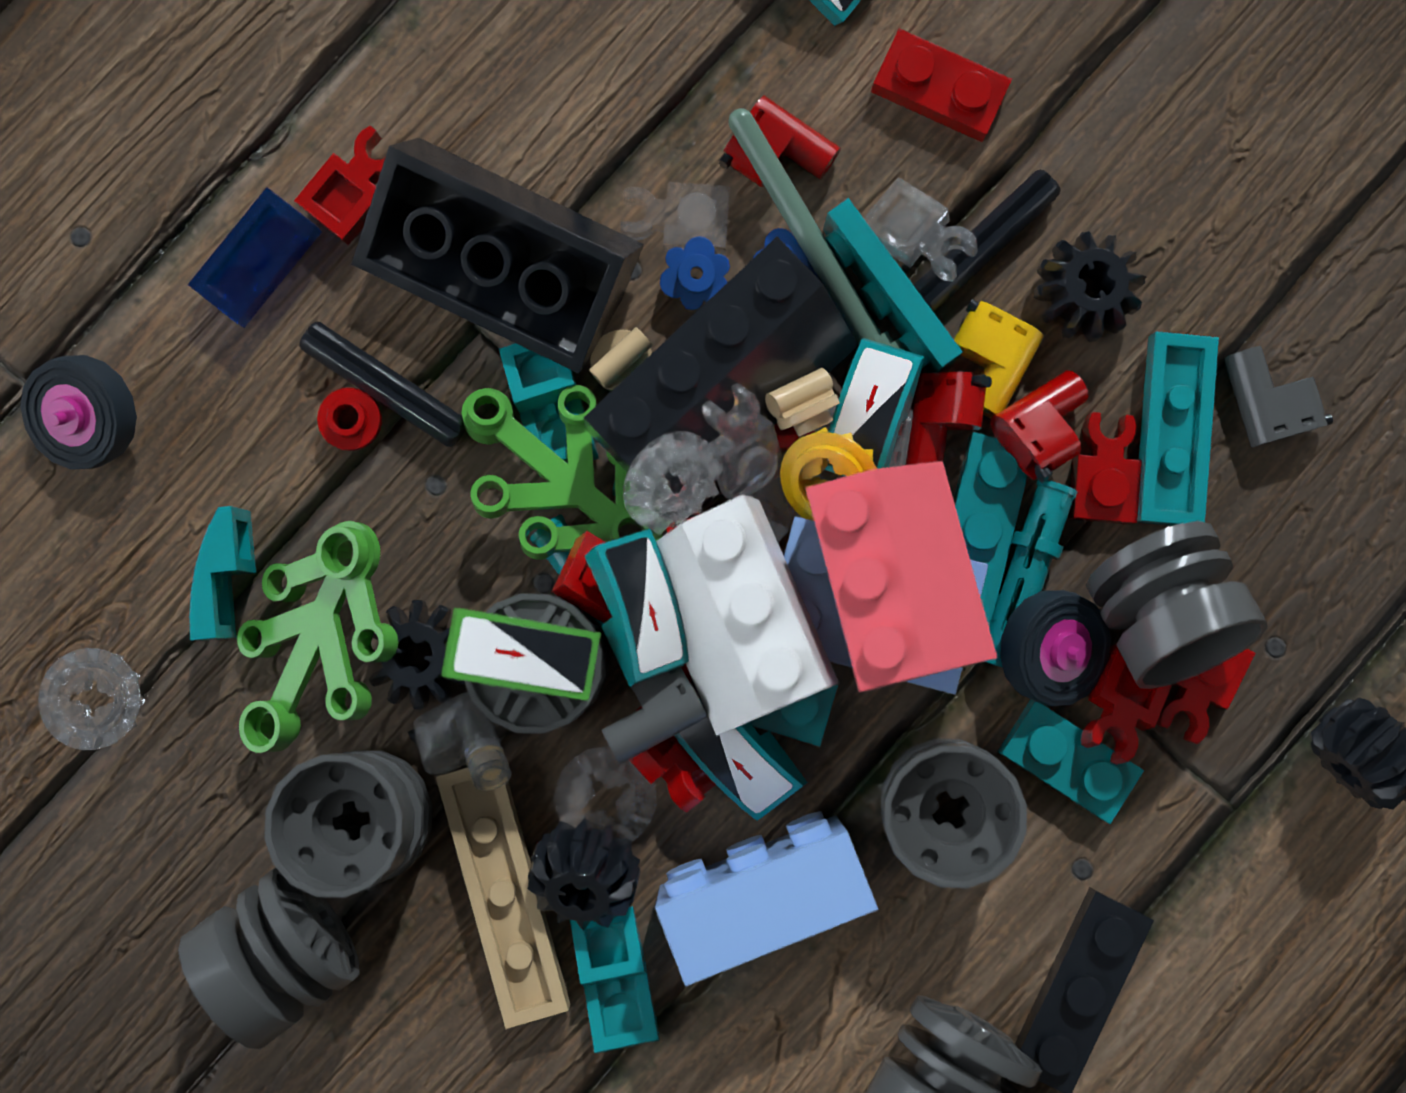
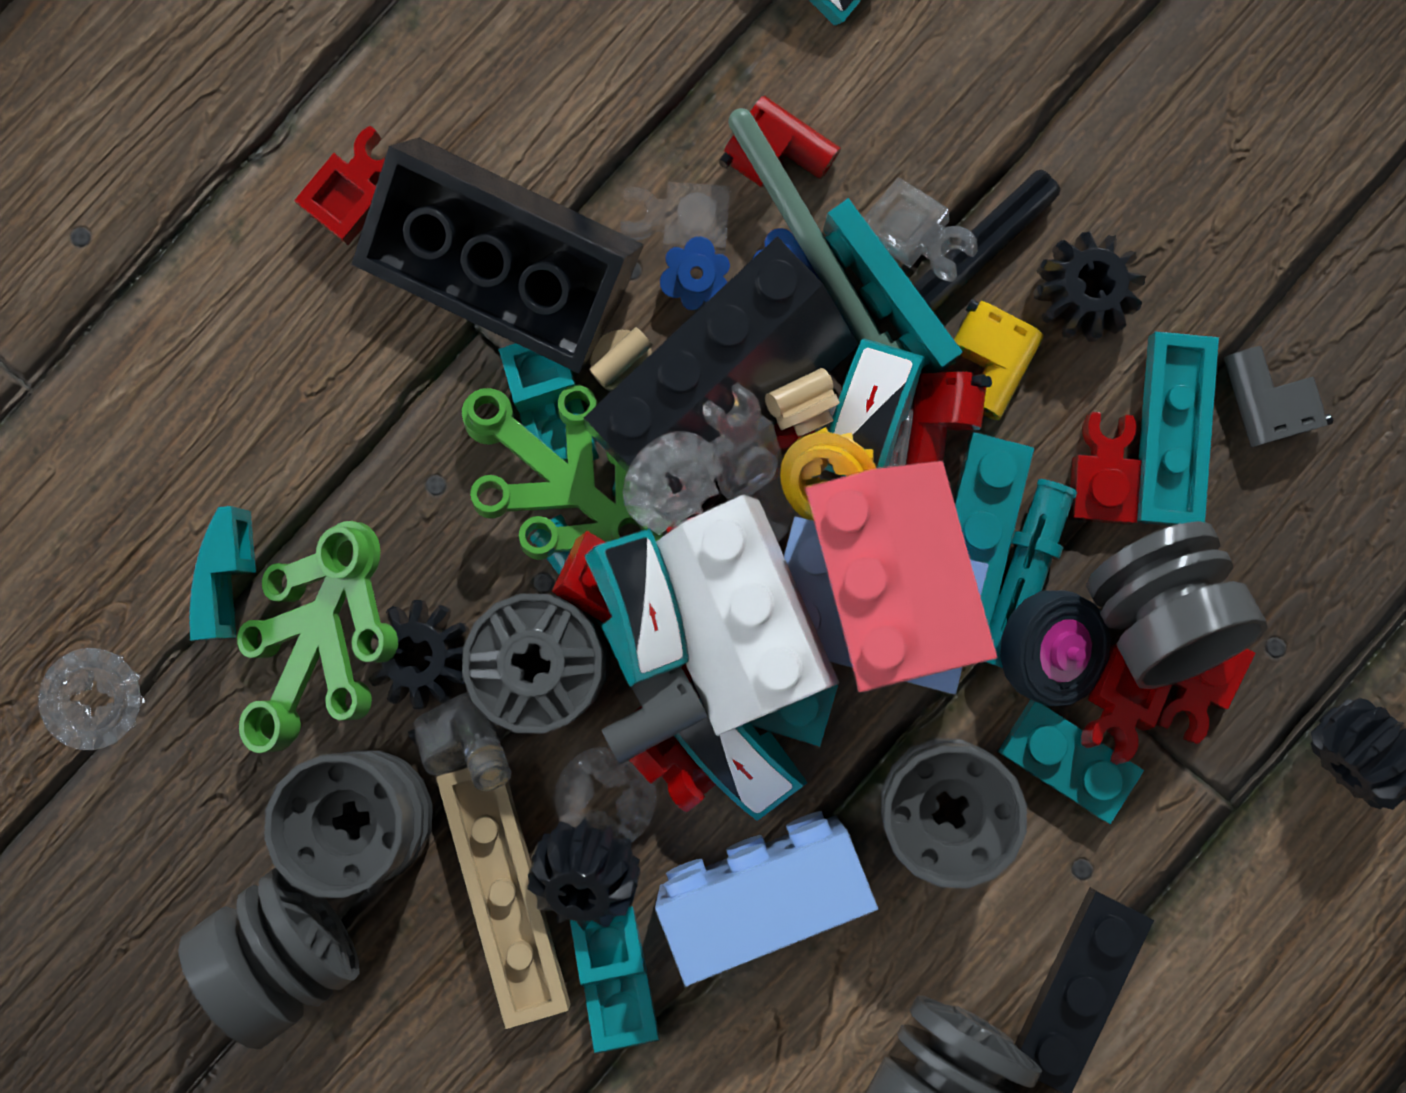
black wheel [20,355,137,470] -> none
clear blue plate [188,187,322,328] -> none
black axle [299,322,466,447] -> none
red plate [317,387,382,451] -> none
slope [441,608,601,701] -> none
red plate [871,28,1012,142] -> none
red piece [990,370,1089,484] -> none

